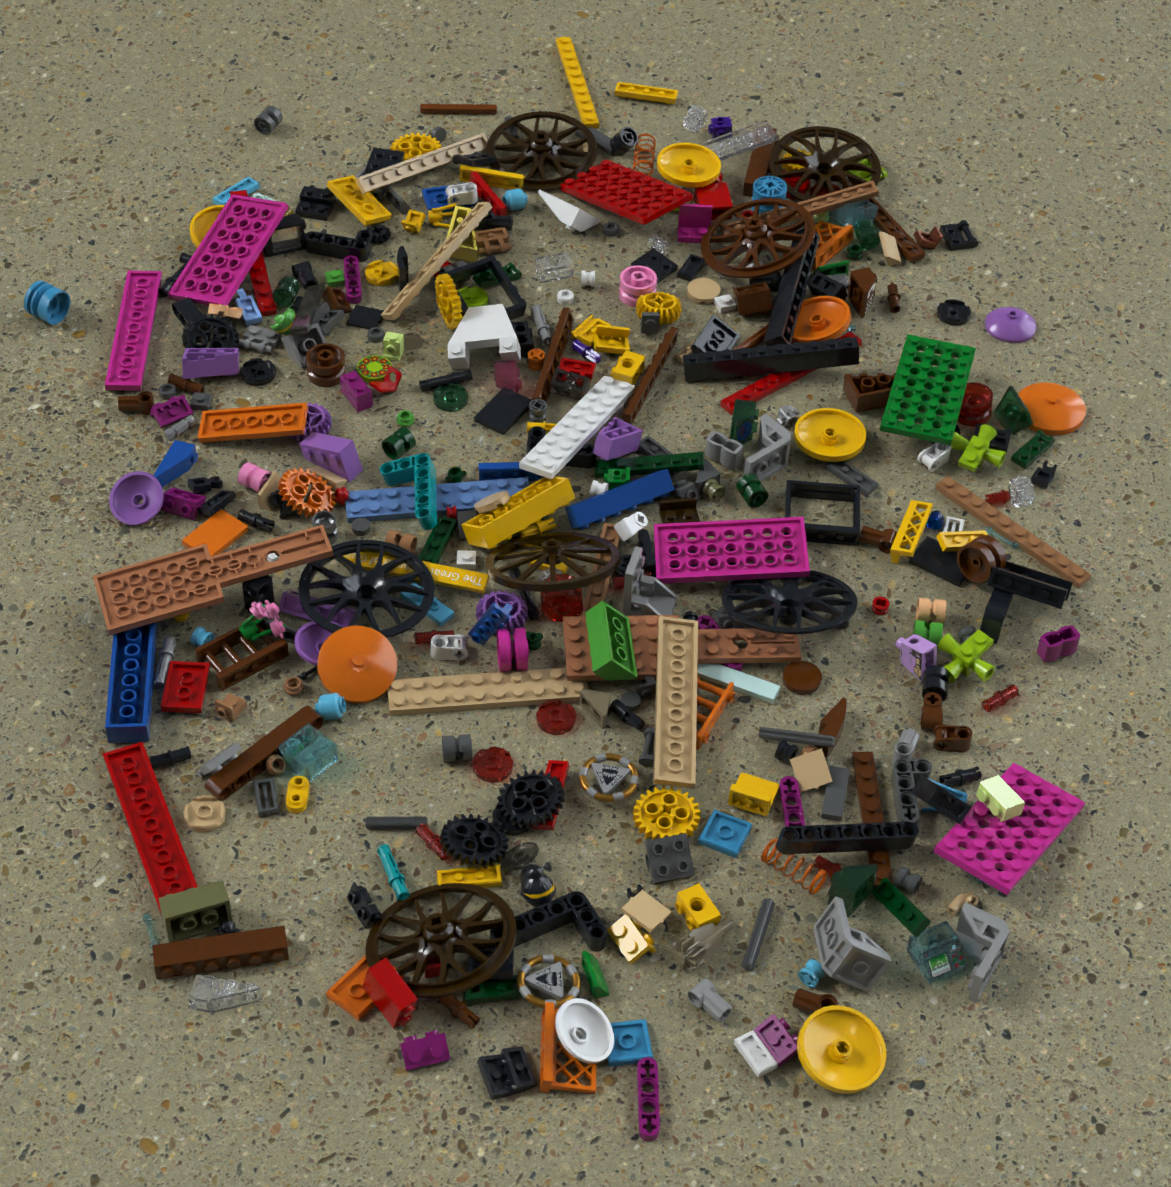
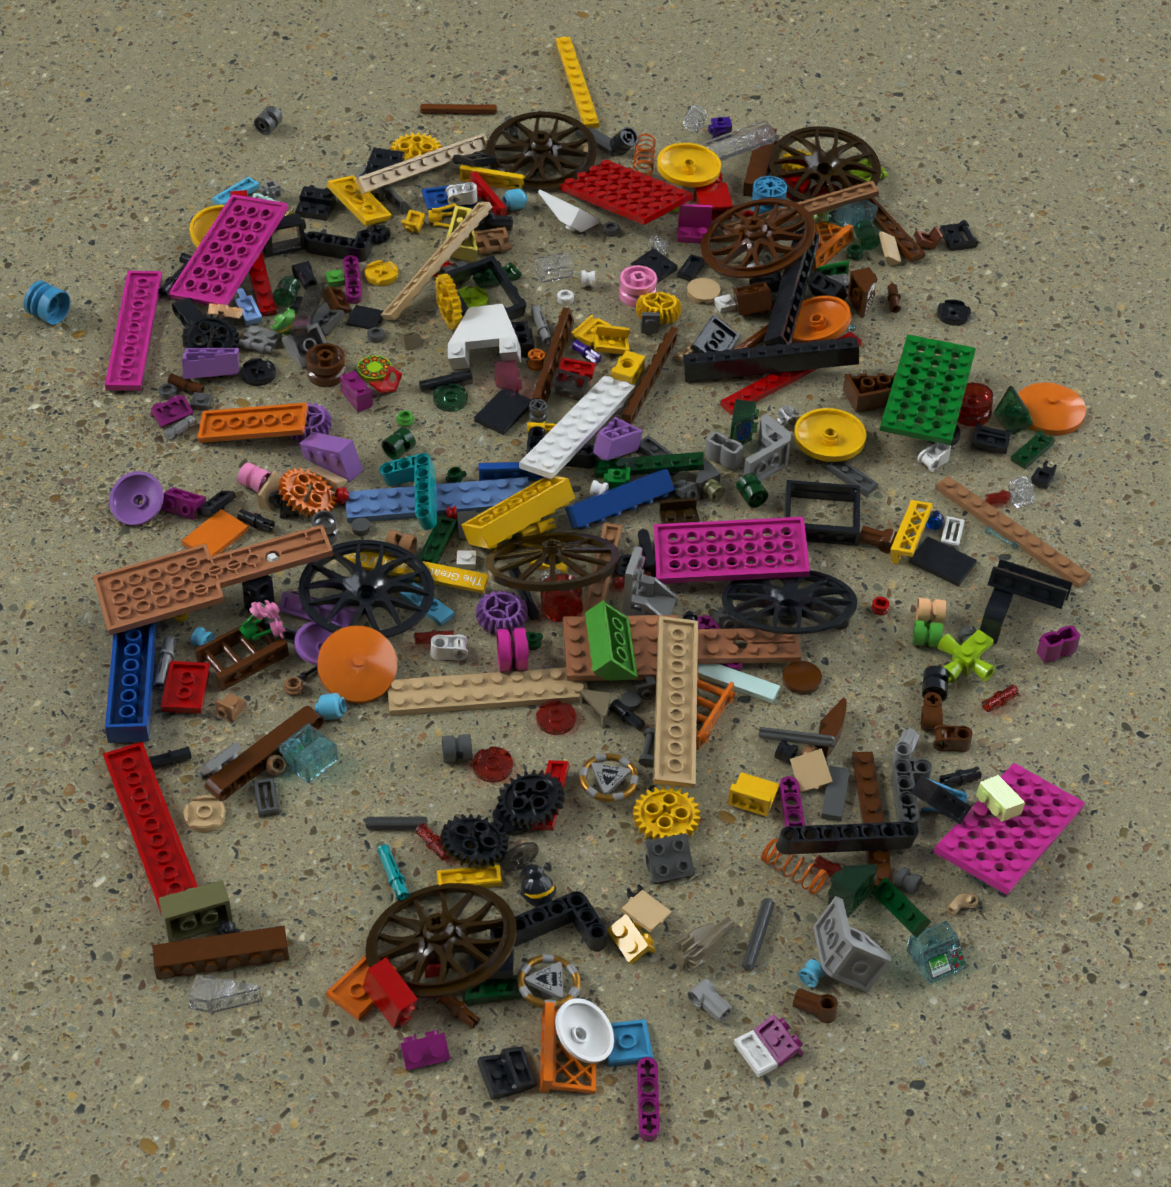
reddish brown piece [118,391,155,415] -> none
clear light blue hinge [142,913,158,950] -> none
blue slope [153,440,198,487] -> none
black plate [188,476,223,494] -> none
yellow plate [286,776,310,814] -> none
black hinge [347,882,381,929] -> none
yellowish green brick [383,332,404,361] -> none
black slope [397,246,409,293] -> none
dark grey tile [431,126,446,143] -> none
blue bracket [468,602,513,645] -> none
tan tile [474,491,510,513] -> none
green slope [581,950,610,999] -> none
white piece [613,511,648,542] -> none
yellow plate [615,82,678,104] -> none
yellow brick [675,883,721,930] -> none
dark azure tile [698,809,753,858] -> none
yellow dish [797,1005,886,1094] -> none
lavender torso [895,634,937,682] -> none
yellow plate [936,530,988,552] -> none
lime brick [951,424,1006,472] -> none
light grey bracket [956,902,1010,1003] -> none
reddish brown wheel [957,535,1007,583] -> none
medium lavender dish [985,307,1036,343] -> none
none -> light grey gear [261,180,281,200]

